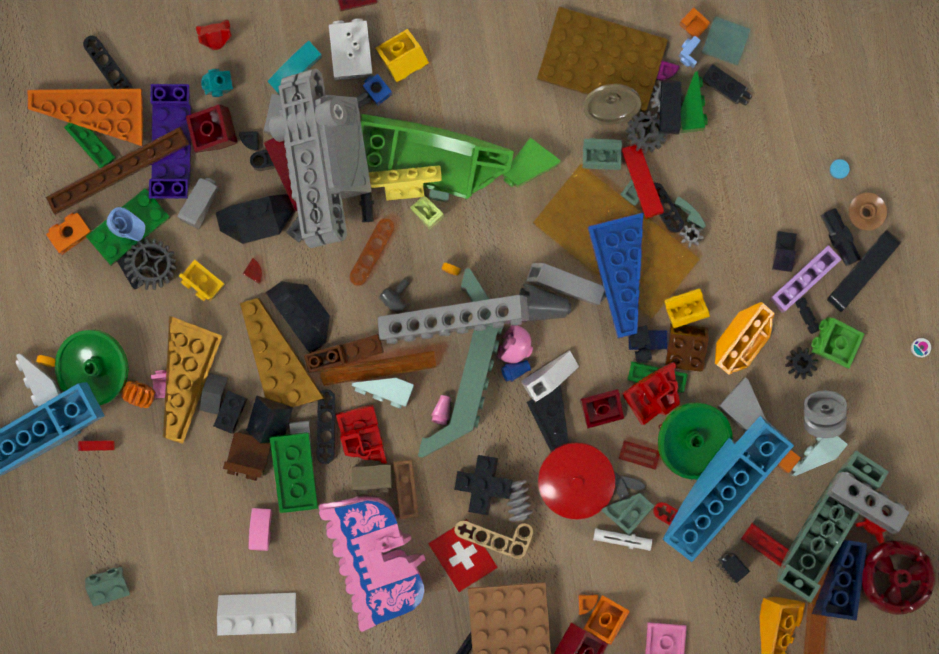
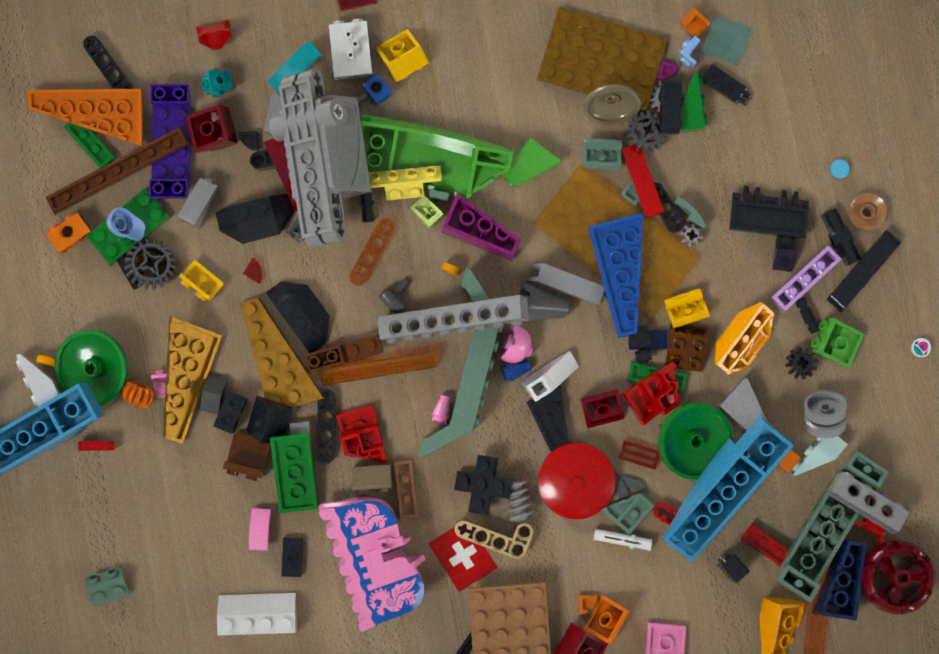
light aqua slope [352,378,414,409] -> none
none -> black plate [281,538,303,577]
none -> magenta wedge [442,193,521,262]
none -> black hinge [729,186,809,239]

